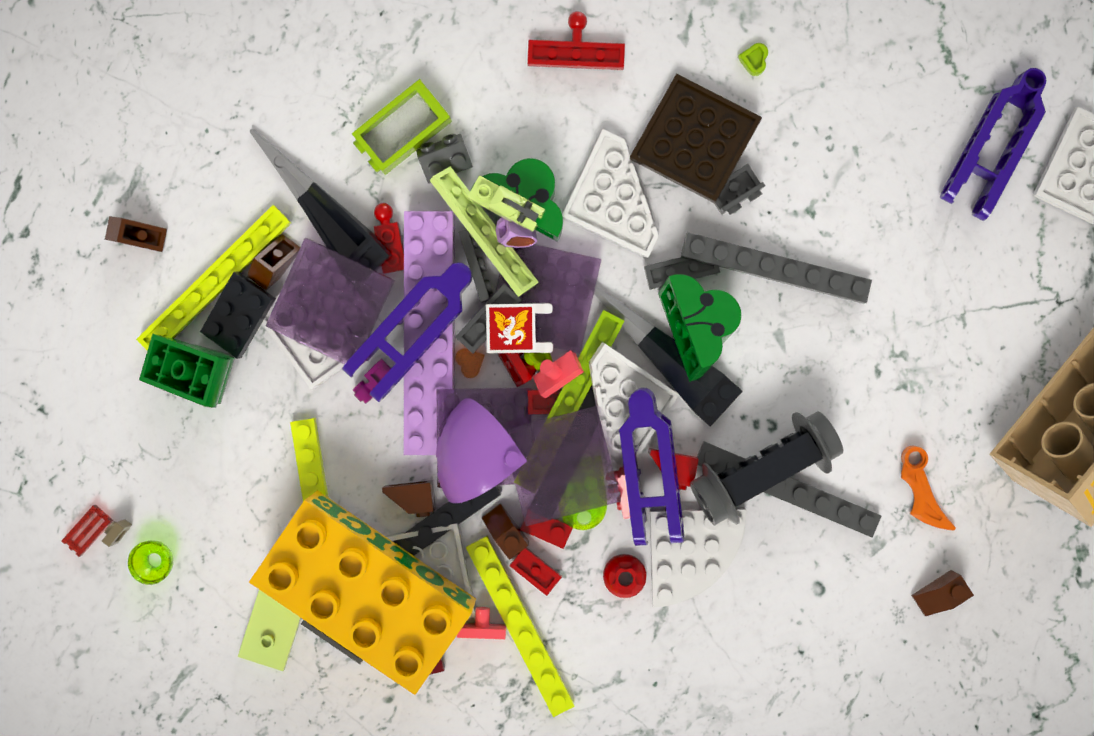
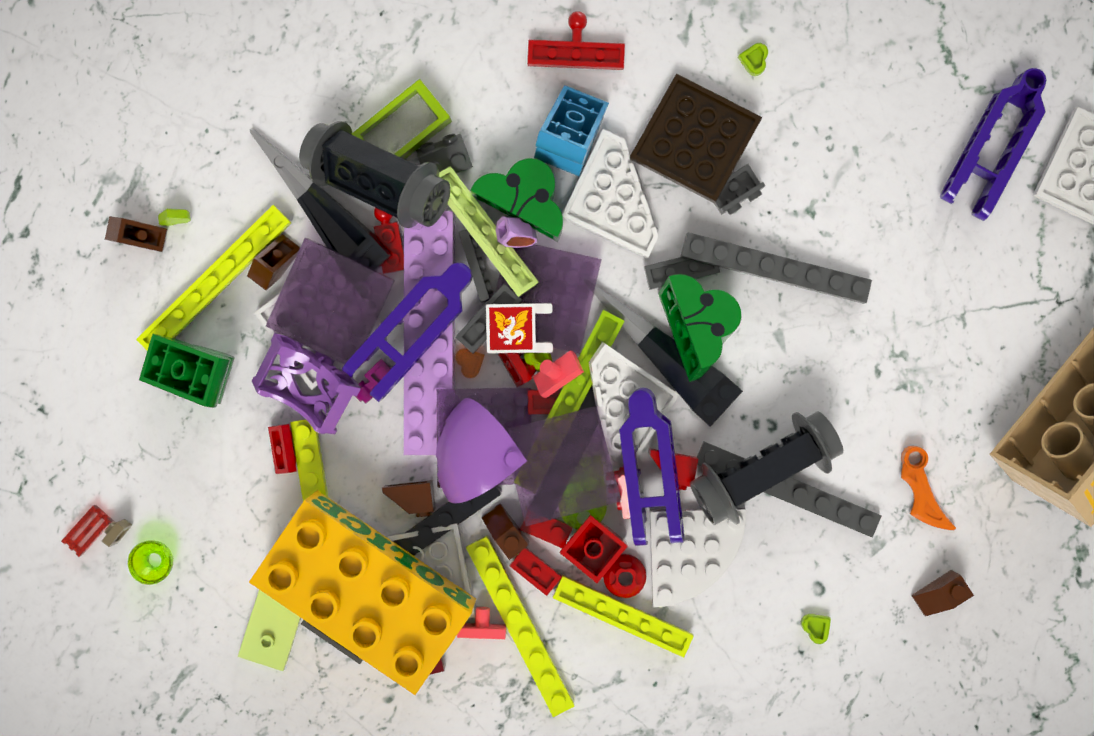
black plate [200,272,276,359] -> none
yellowish green plate [467,175,545,232] -> none
none -> lime tile [158,209,191,226]
none -> medium lavender fence [252,333,361,435]
none -> red plate [268,424,297,474]
none -> brick [299,121,450,228]
none -> dark azure brick [534,85,609,176]
none -> neon yellow plate [553,575,694,658]
none -> red slope [559,515,628,583]
none -> lime tile [801,614,831,644]

